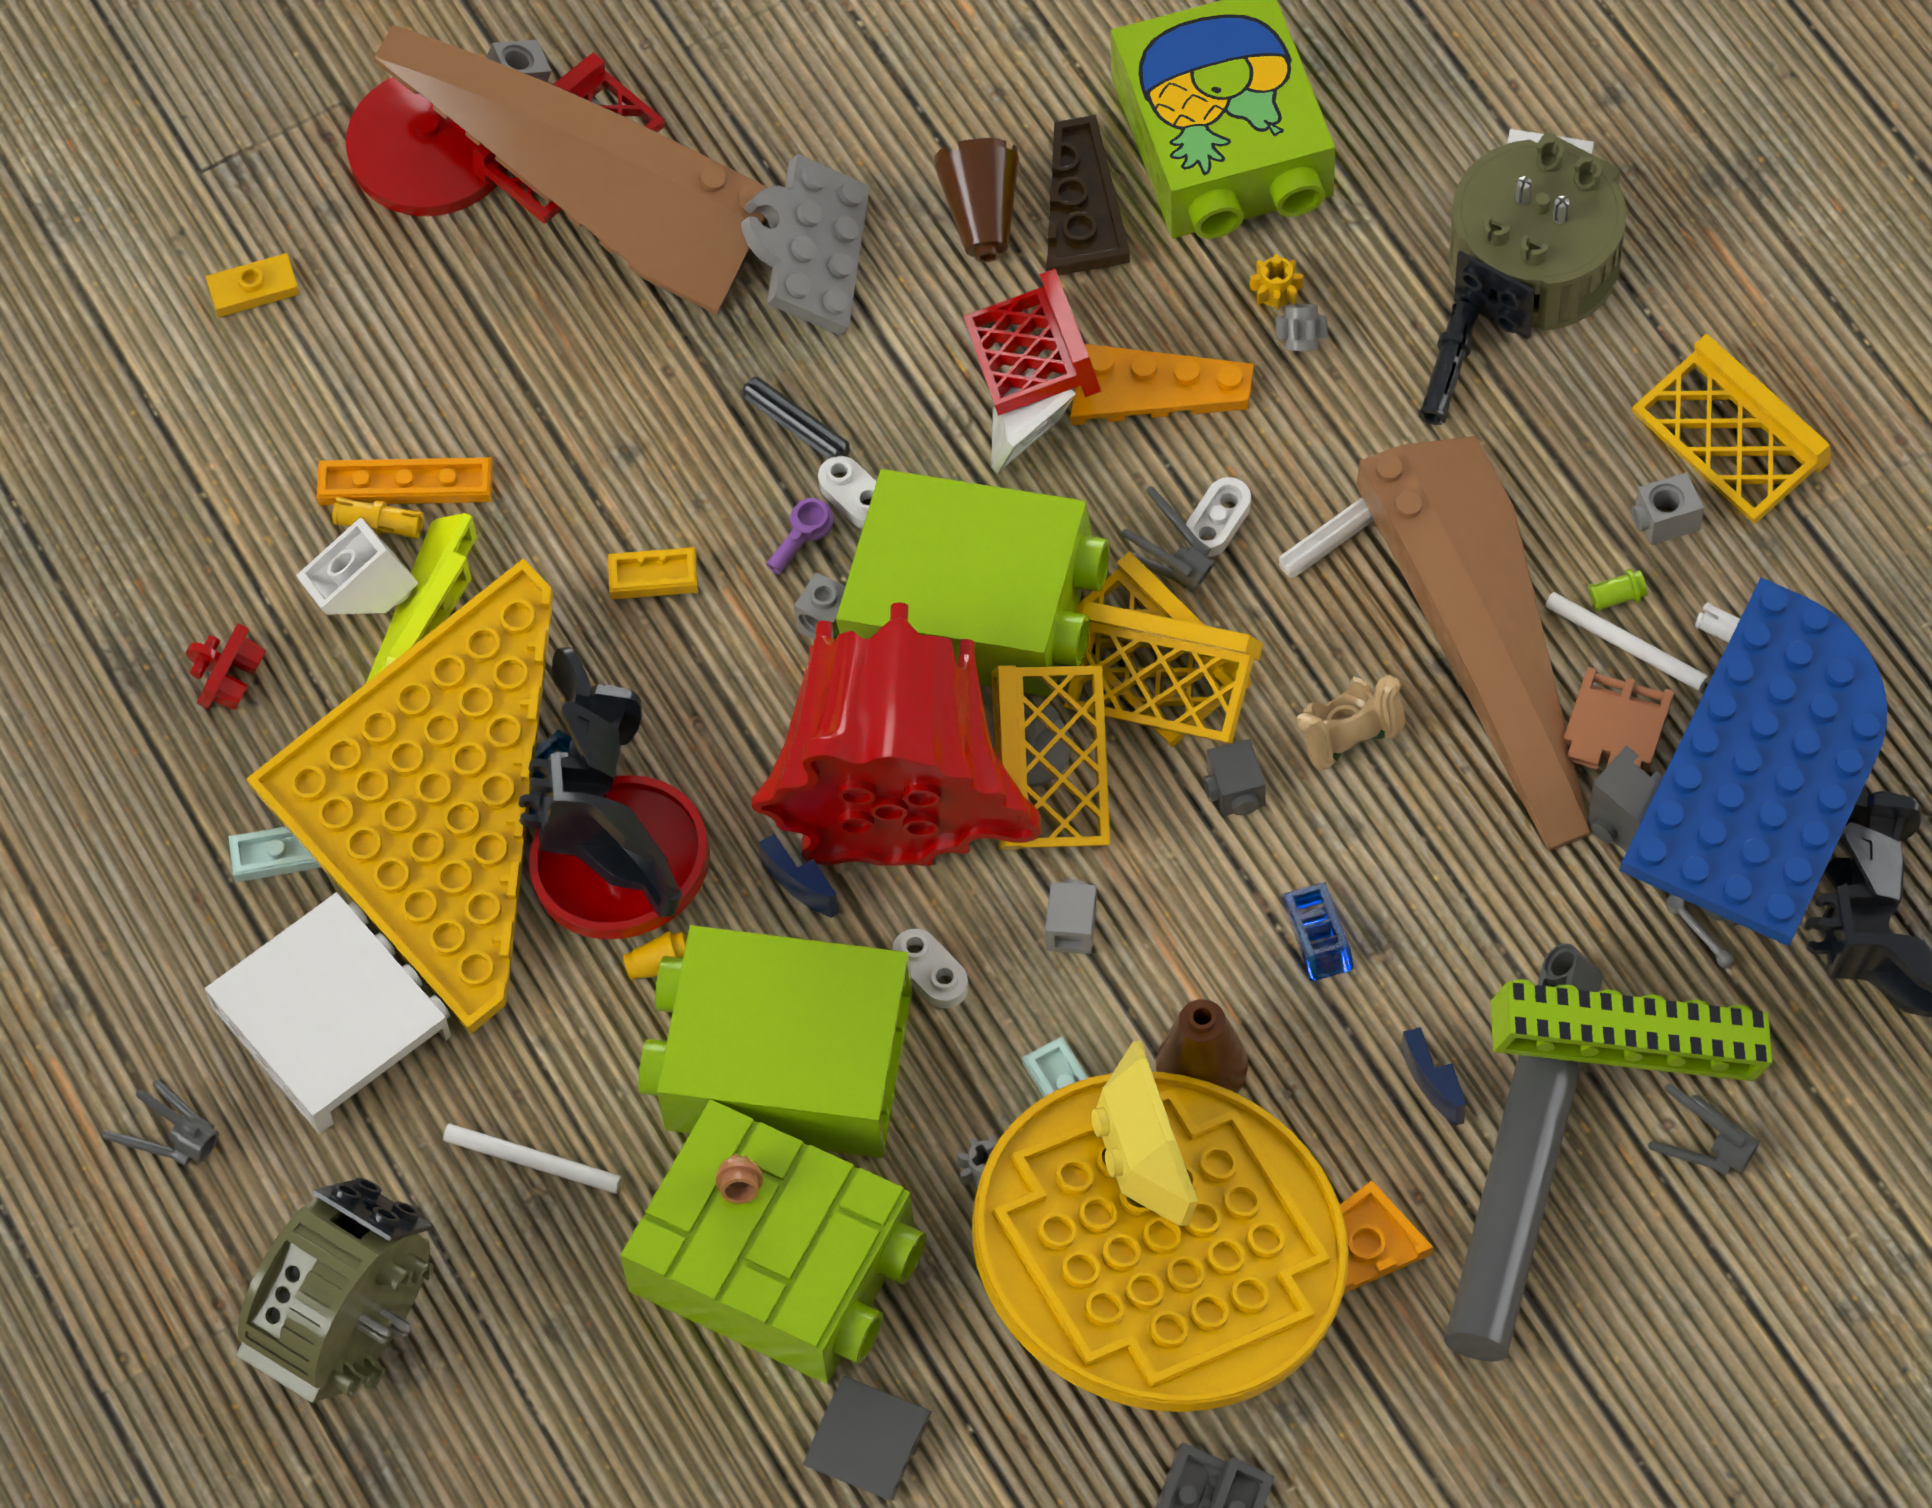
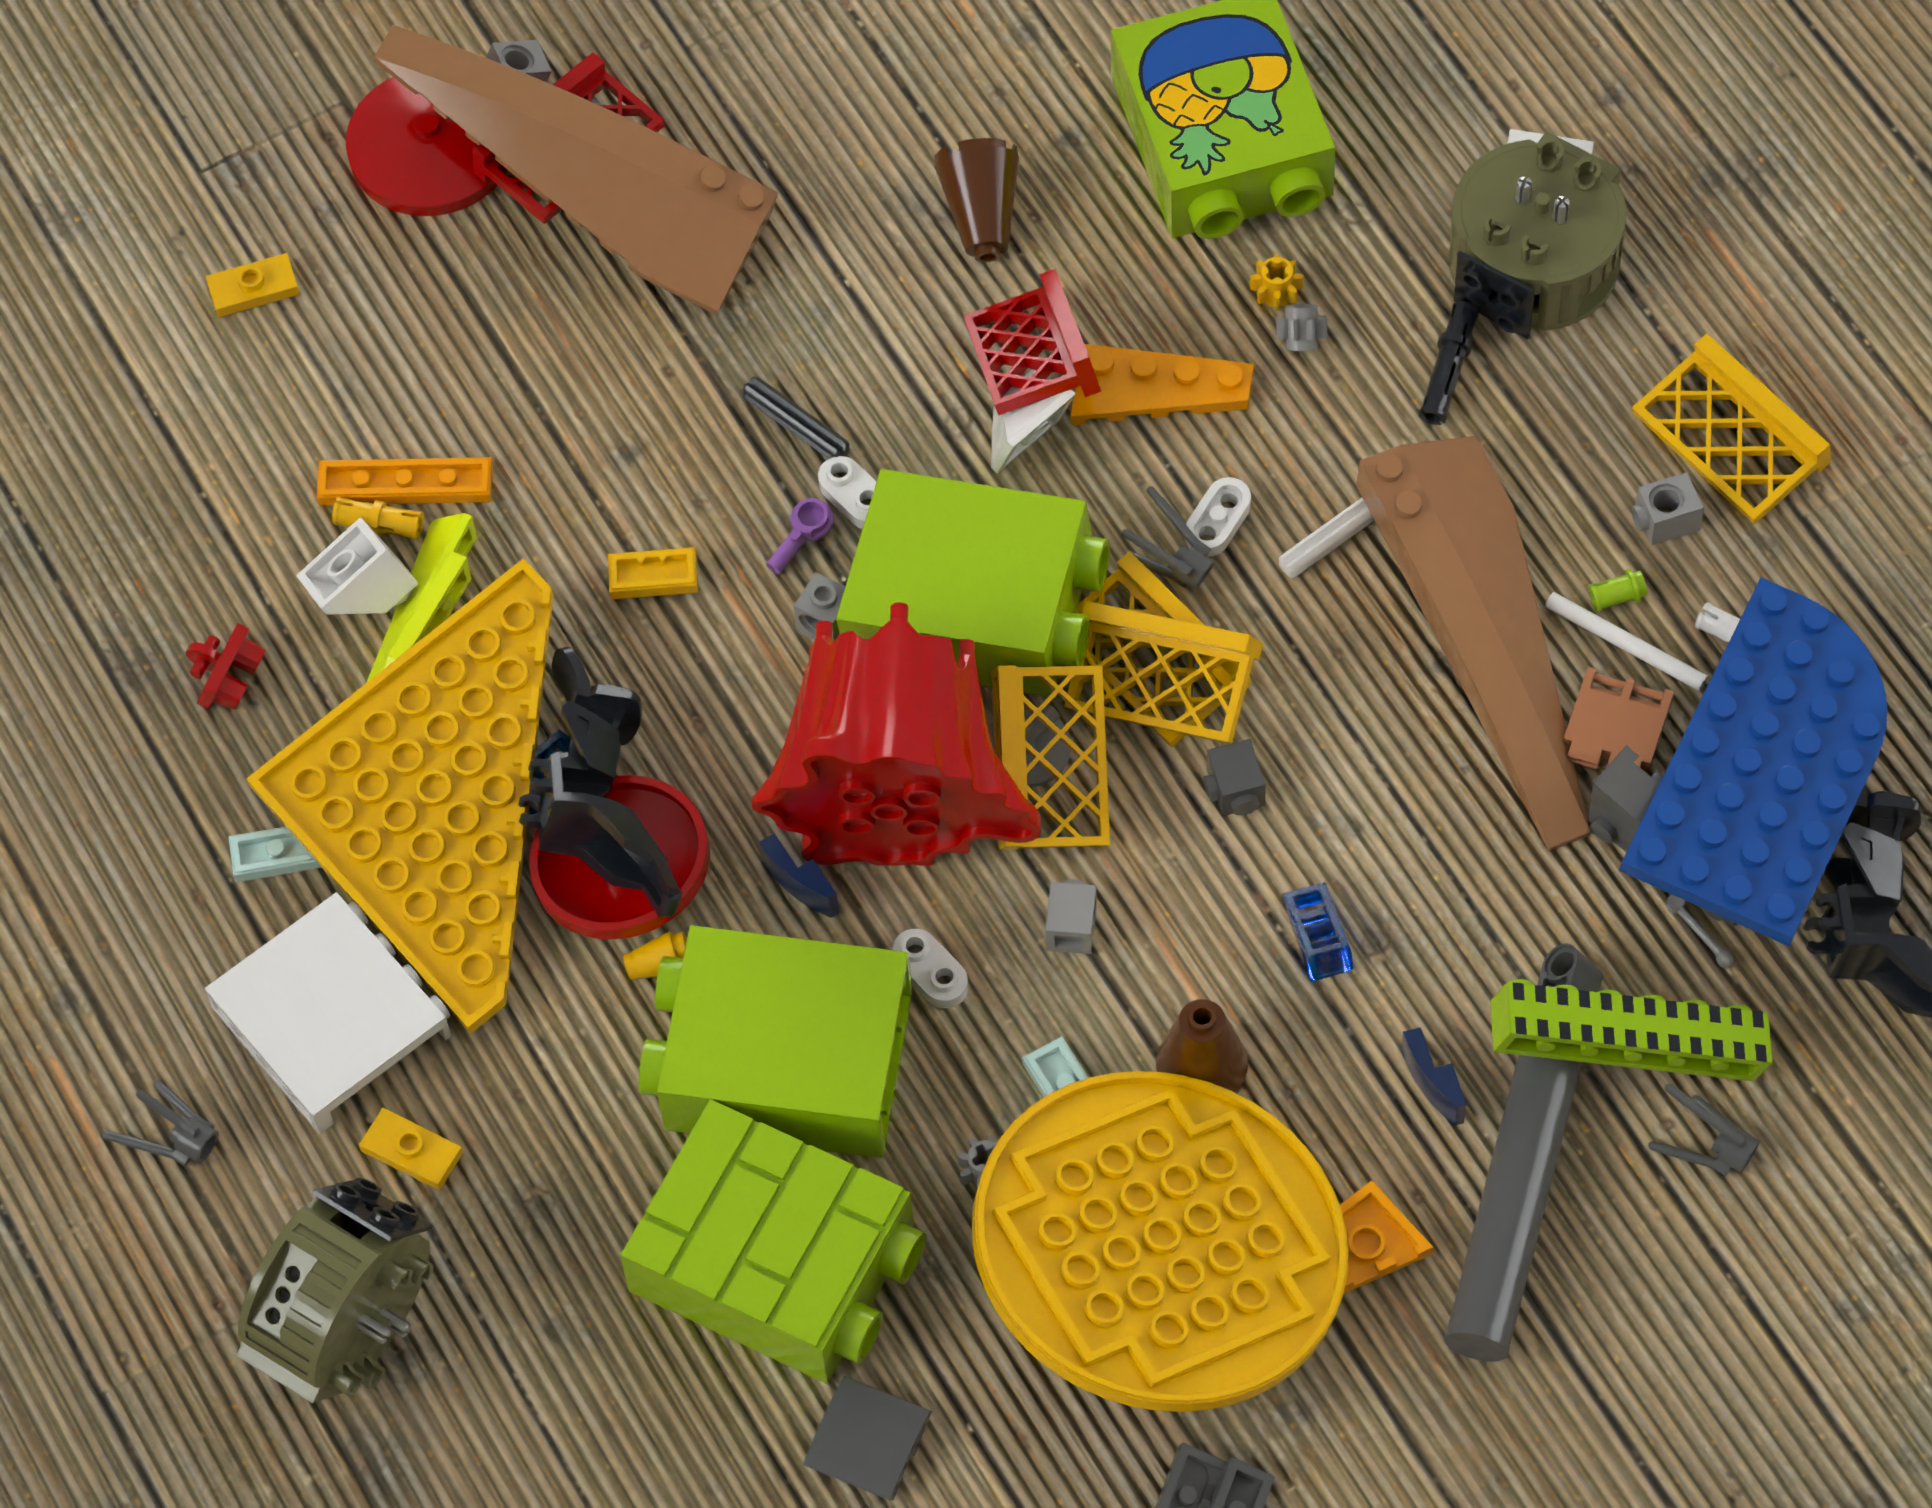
white piece [443,1123,623,1194] -> none
nougat plate [716,1155,763,1204] -> none
light grey plate [741,154,870,335] -> none
dark brown wing [1046,115,1130,276] -> none
light yellow wedge [1091,1040,1198,1226] -> none
tan hair [1296,675,1405,770] -> none
none -> yellow plate [359,1108,463,1191]

